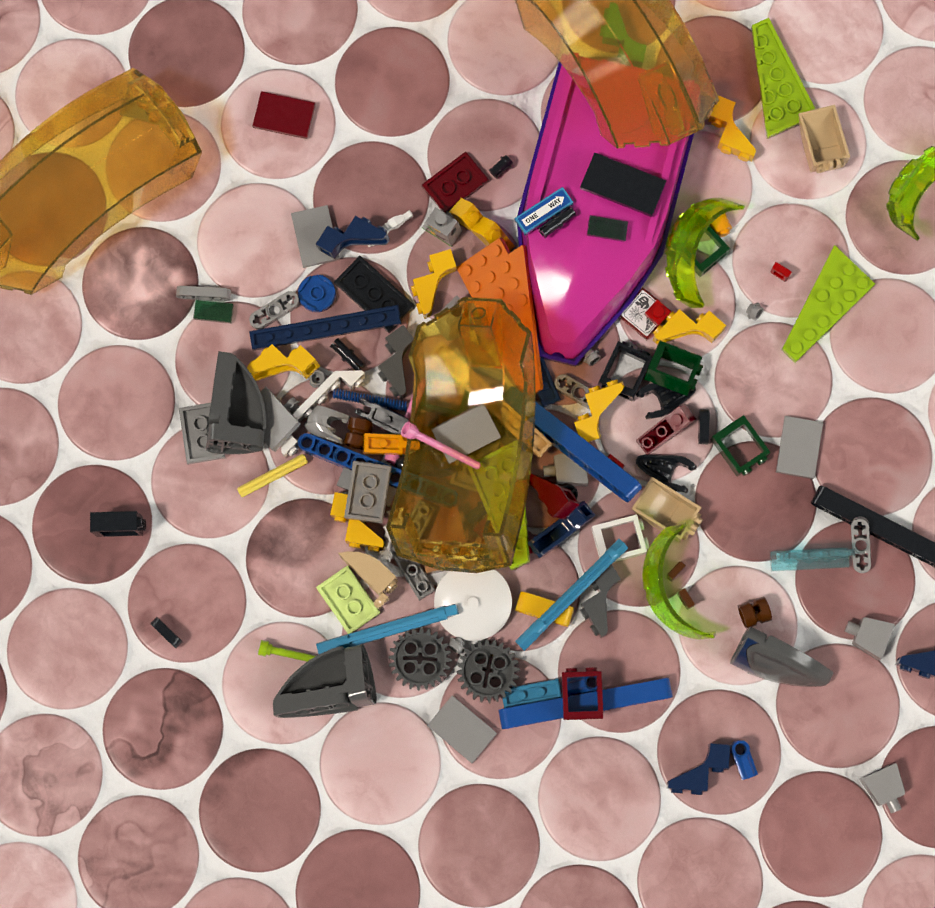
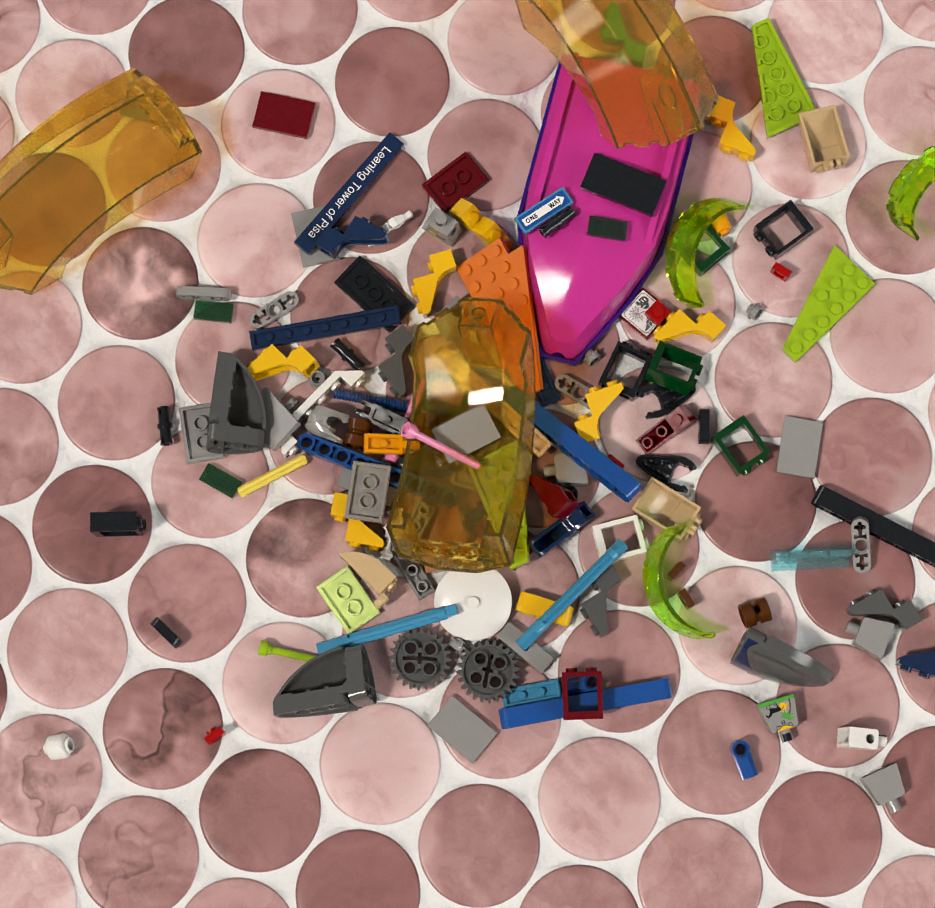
blue tile [298,275,336,312] -> none
black pin [489,155,513,179] -> none
dark blue arch [666,743,730,795] -> none
none -> white head [43,733,74,760]
none -> black pin [157,406,173,446]
none -> clear green tile [199,463,242,499]
none -> red plate [204,726,226,745]
none -> dark blue tile [294,132,404,255]
none -> light grey tile [497,622,554,674]
none -> black window [753,200,814,260]
none -> torso [756,694,798,743]
none -> white torso [837,727,887,750]
none -> dark grey arch [845,589,923,632]

